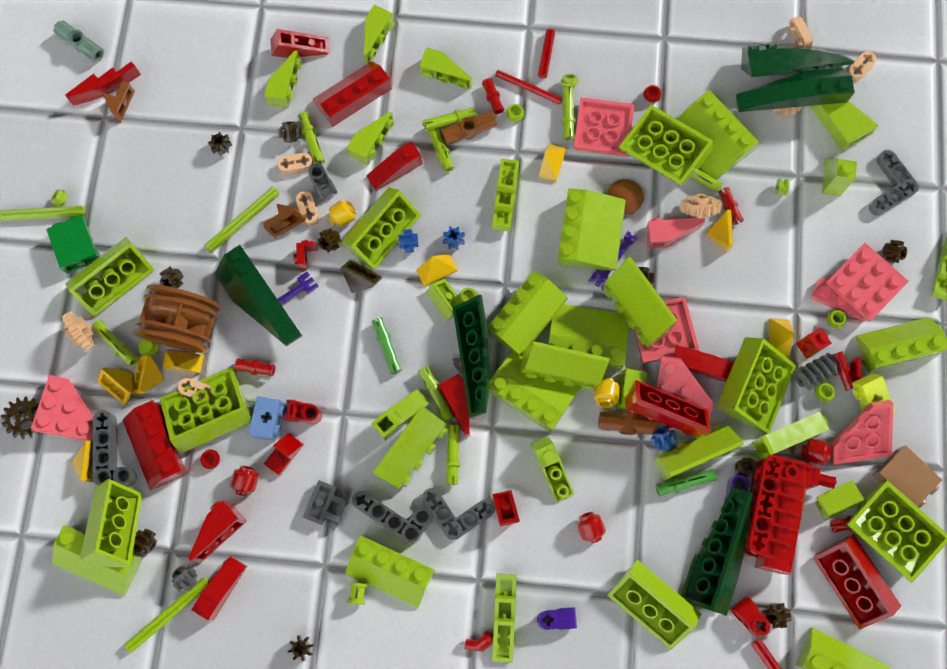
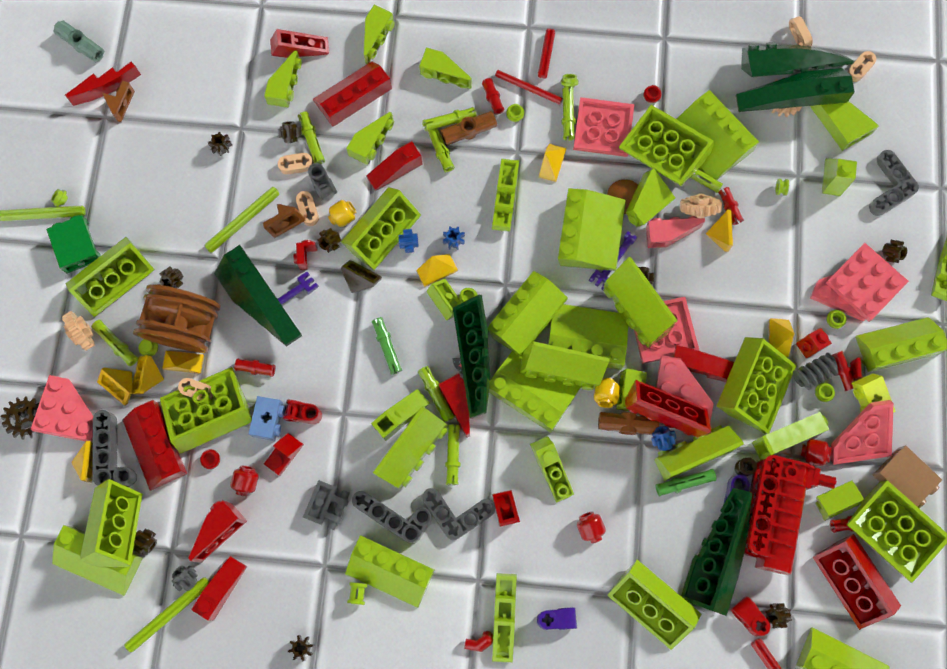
none -> lime slope [626,168,676,227]

